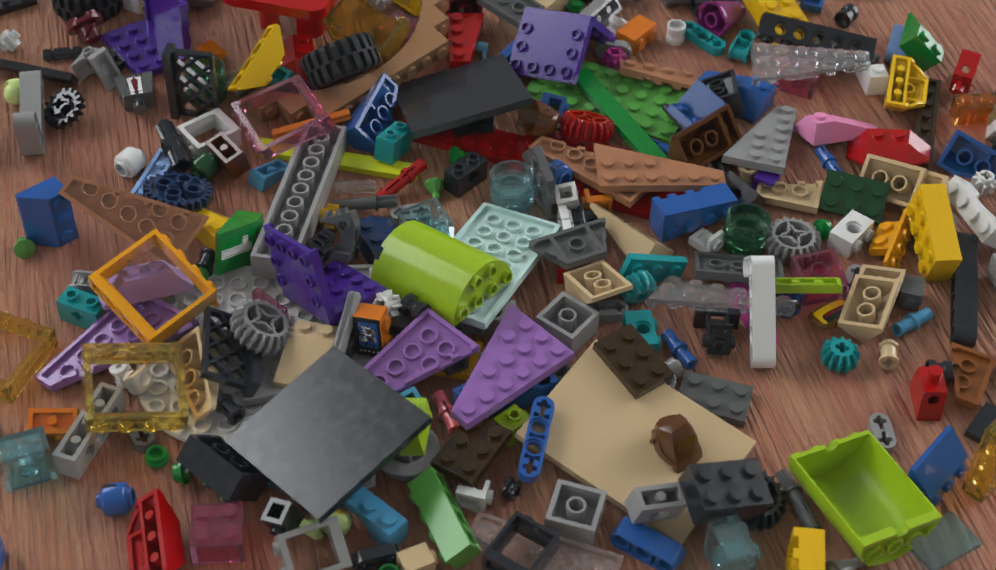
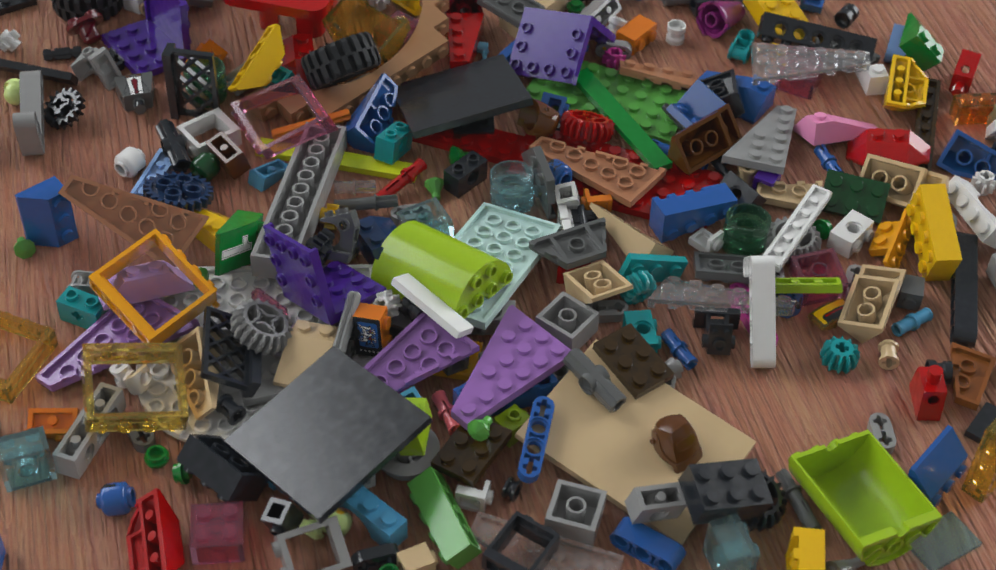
black bush [195,248,215,277] -> none
nougat wing [593,143,726,192] -> none
dark grey plate [679,370,754,427] -> none
teal beam [683,20,726,56] -> none
none -> white tile [391,273,474,339]
none -> bright green rock [467,416,493,441]
none -> dark grey piece [563,348,627,412]
none -> white tile [763,184,833,273]

